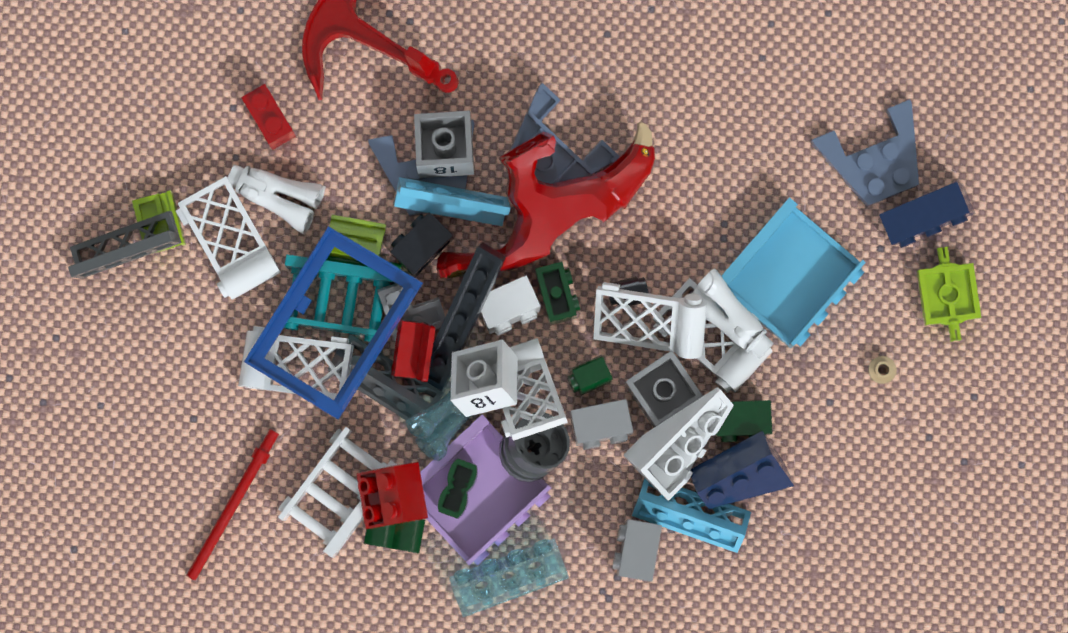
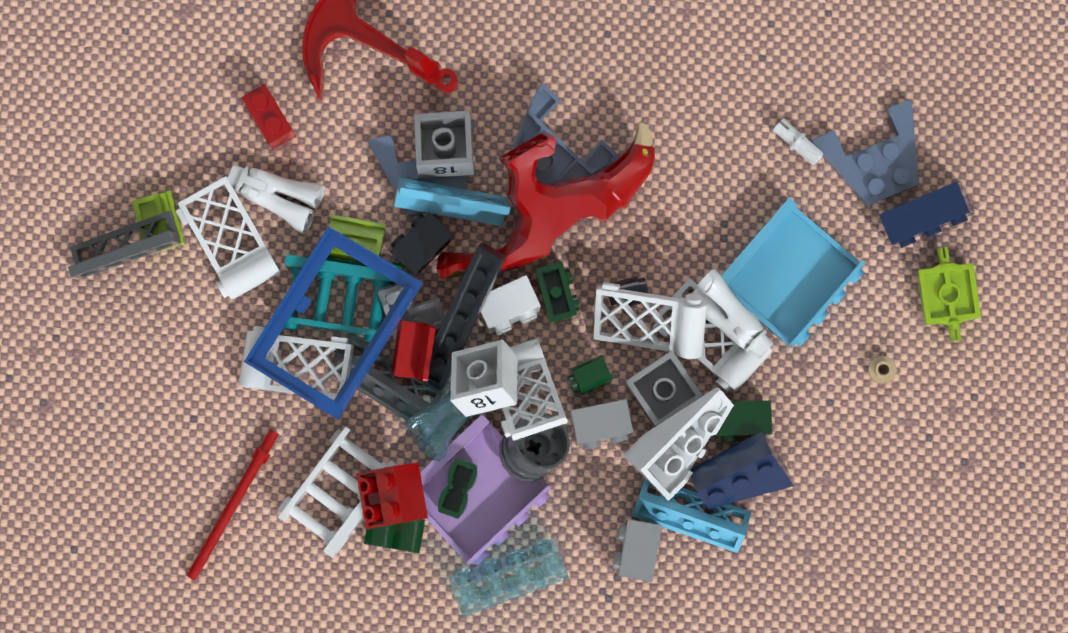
none -> white axle [773,118,823,165]

